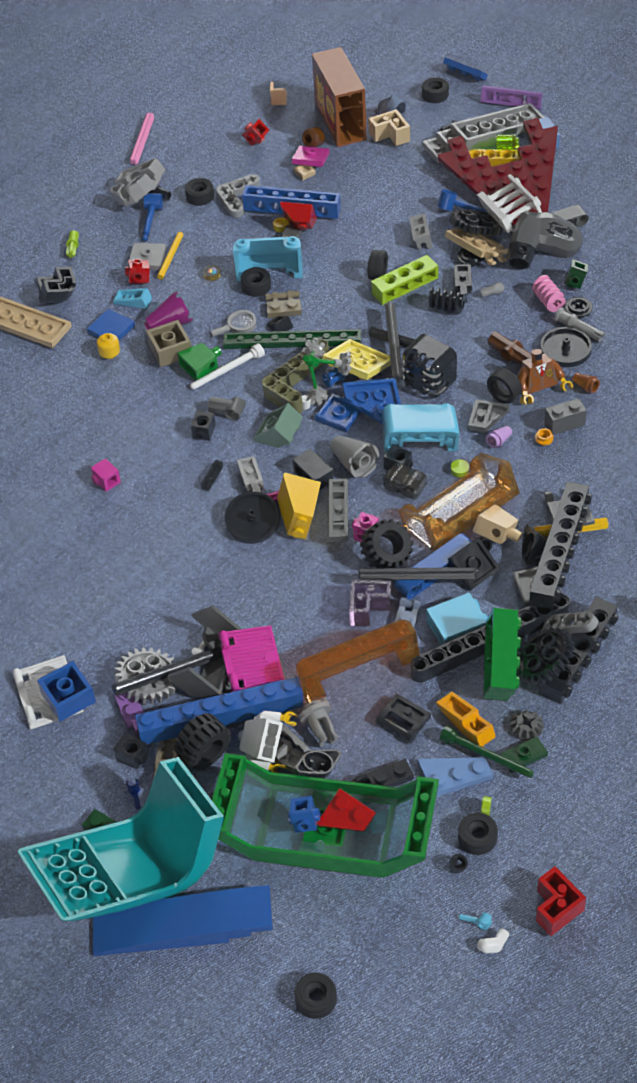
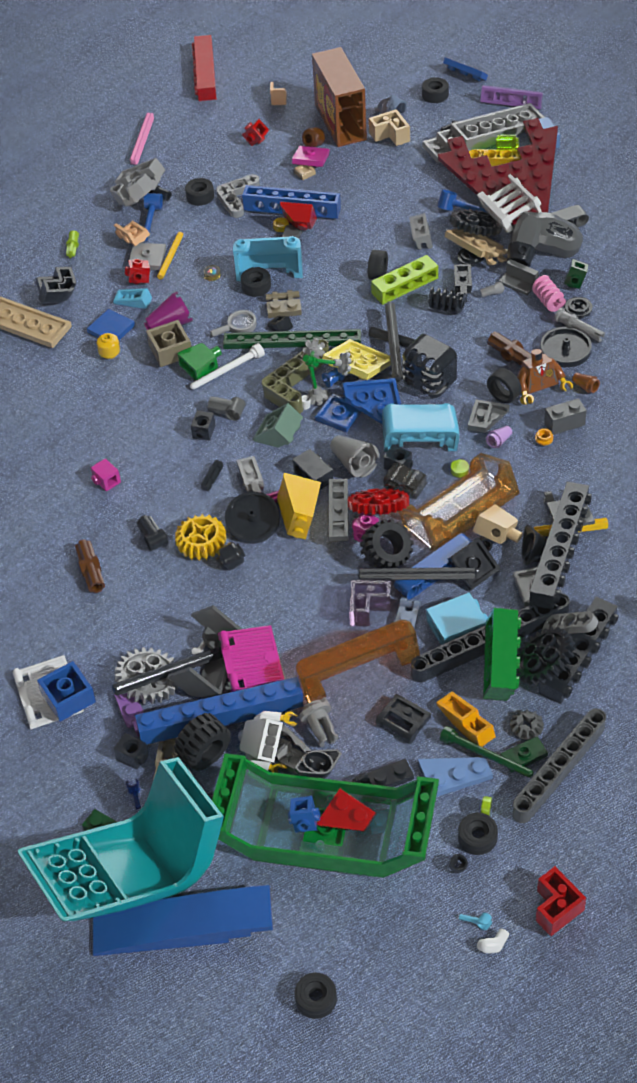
none -> reddish brown piece [75,539,105,593]
none -> light nougat bracket [114,221,150,246]
none -> black piece [137,515,168,551]
none -> yellow gear [175,514,227,561]
none -> brick [192,35,217,101]
none -> black head [216,542,246,570]
none -> red gear [348,488,409,515]
none -> dark grey panel [499,259,539,295]
none -> dark grey beam [512,708,606,823]

